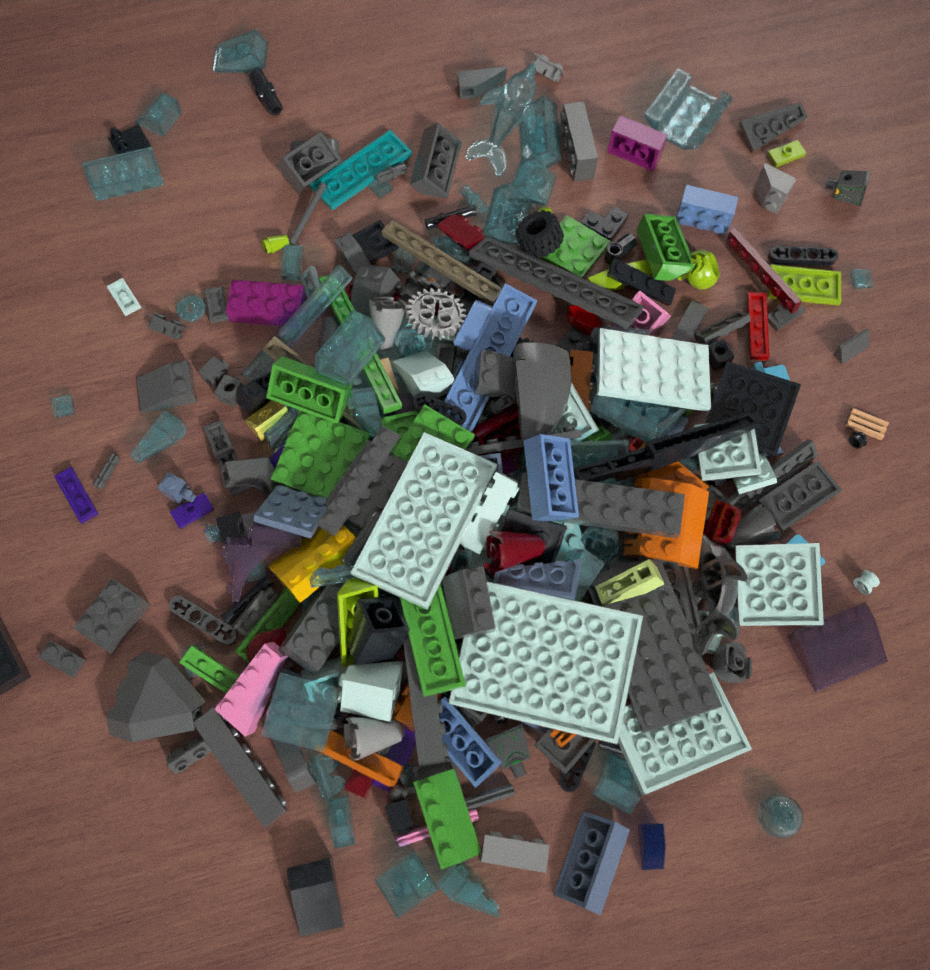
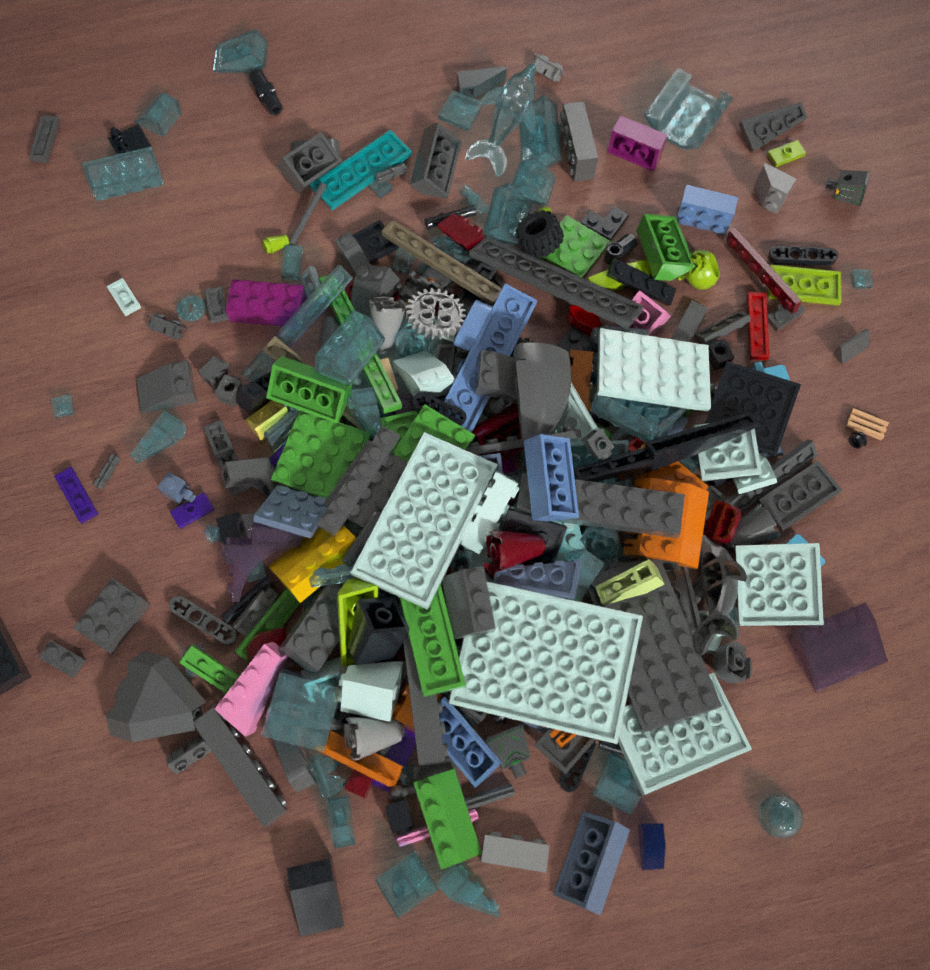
light aqua wheel [853,570,880,595] -> none
none -> dark grey plate [29,115,60,163]
none -> clear light blue plate [438,91,483,131]
none -> dark grey brick [581,428,614,460]

